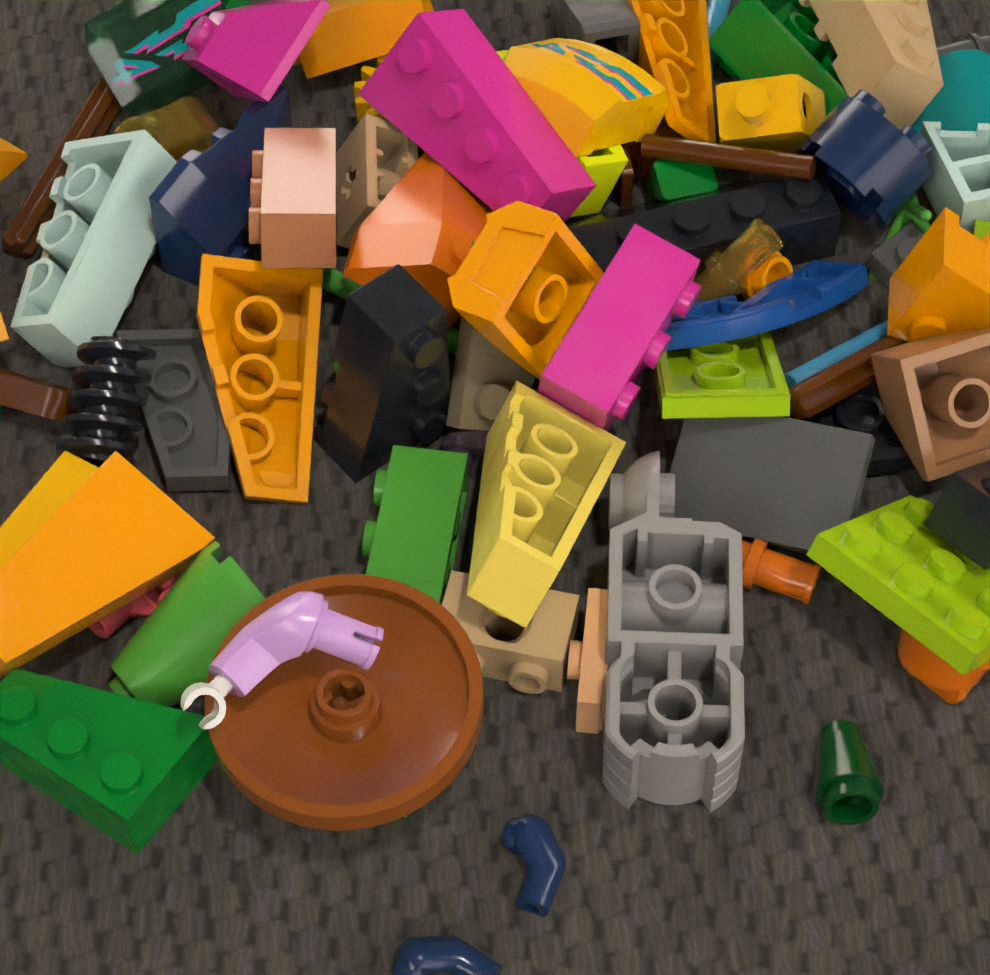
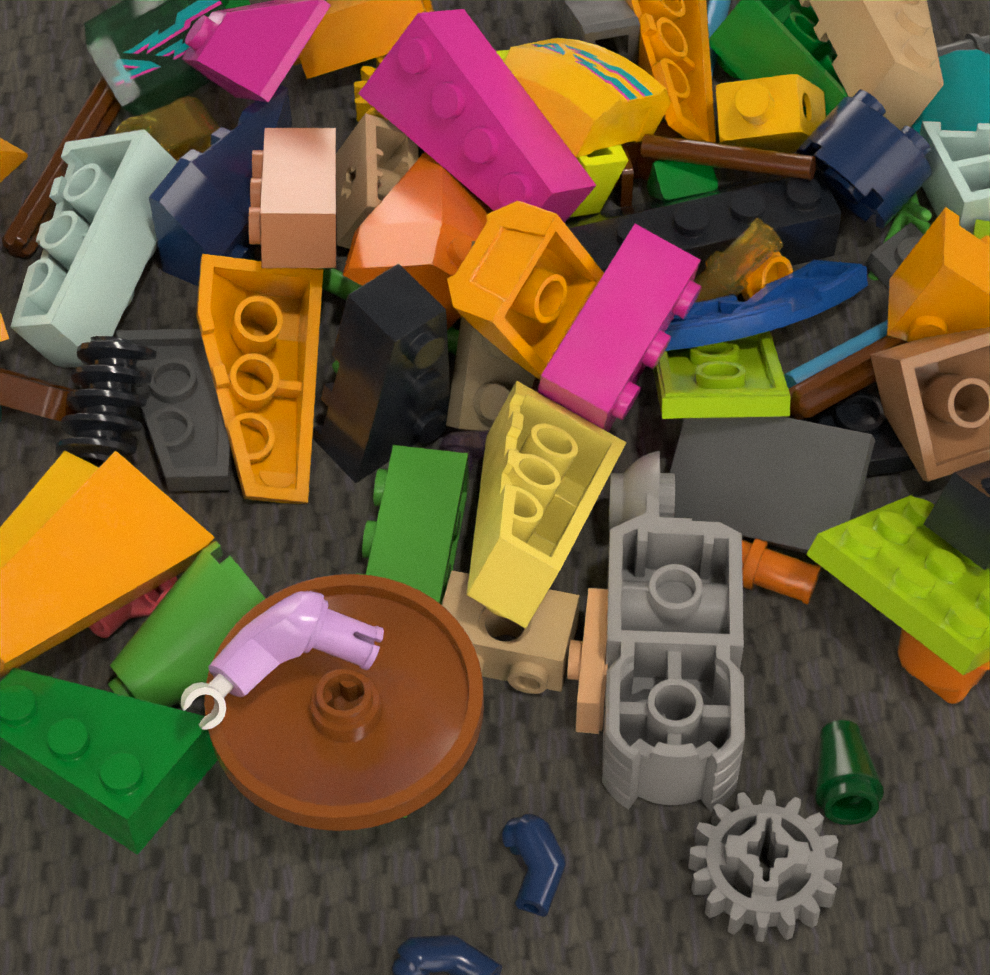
none -> light grey gear [688,790,842,942]

